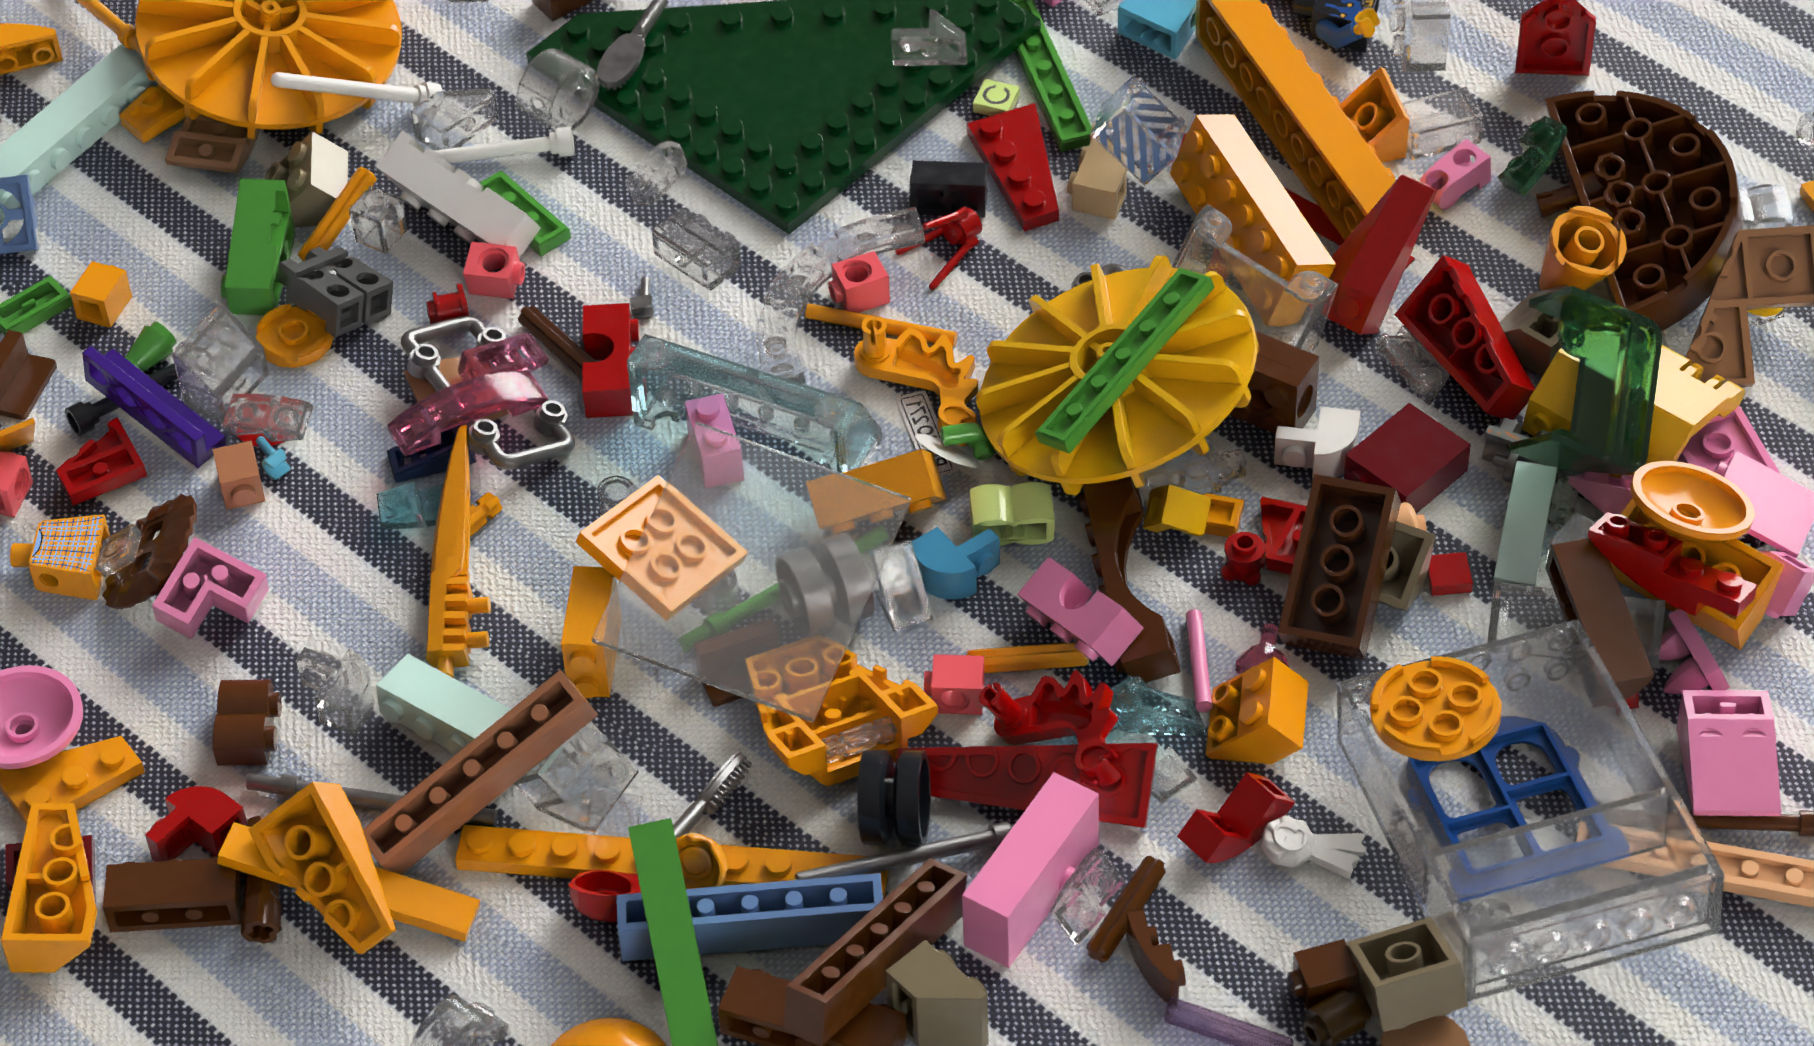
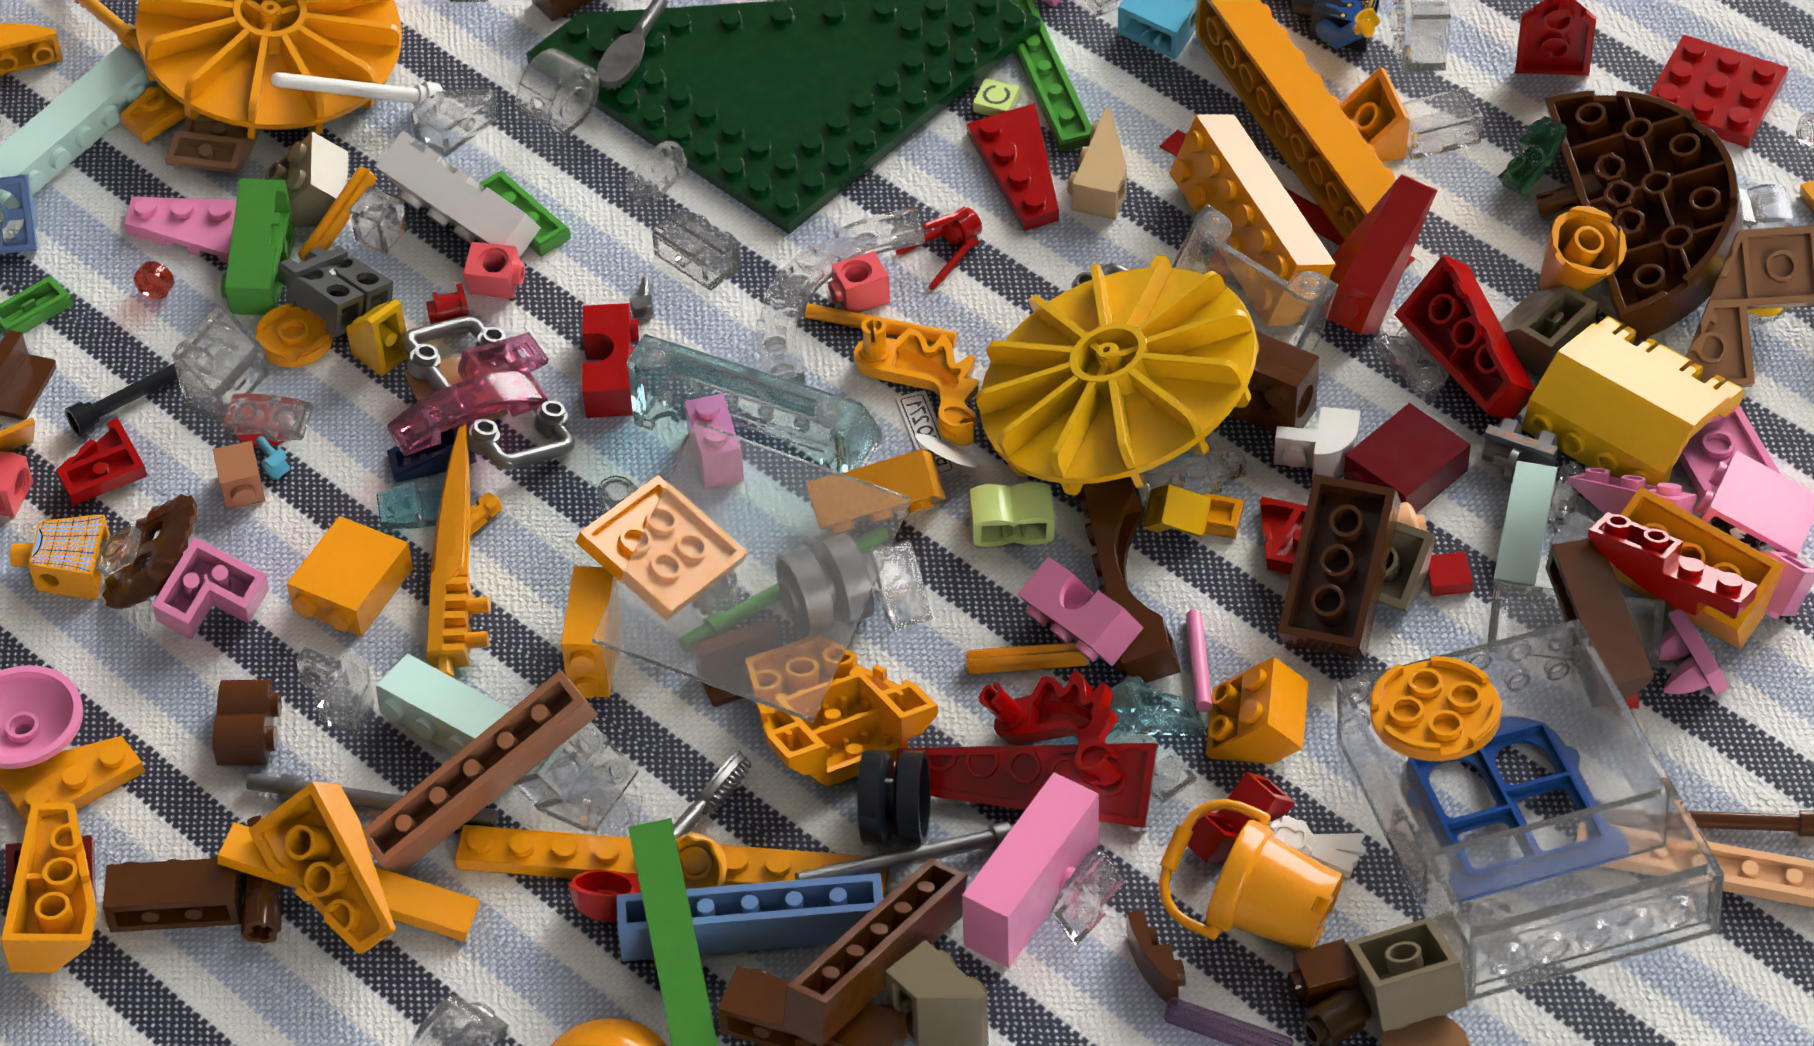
light orange brick [70,261,132,328] -> none
dark purple fence [82,346,226,468] -> none
bright green cone [125,322,177,372] -> none
red brick [145,786,247,862] -> none
white piece [433,126,575,164] -> none
reddish brown axle [518,306,597,379] -> none
clear axle [822,716,898,763] -> none
clear slope [891,9,967,66] -> none
dark azure brick [904,527,1000,600] -> none
black hinge [909,160,988,217] -> none
coral brick [924,654,985,715] -> none
bright green arm [940,422,995,460] -> none
bright green tile [1035,267,1215,454] -> none
reddish brown axle [1086,856,1165,963] -> none
clear container [1091,75,1187,186] -> none
red brick [1221,532,1266,586] -> none
clear pink rock [1235,623,1290,674] -> none
bright pink leg [1420,139,1491,210] -> none
clear green windscreen [1508,286,1662,474] -> none
light orange dish [1630,461,1755,543] -> none
bright pink slope [1676,690,1781,816] -> none
none -> bright pink wing [124,196,237,264]
none -> clear red tile [134,261,174,300]
none -> light orange brick [287,516,413,637]
none -> yellow slope [346,299,409,377]
none -> light orange piece [1158,798,1344,950]
none -> red plate [1649,34,1789,148]

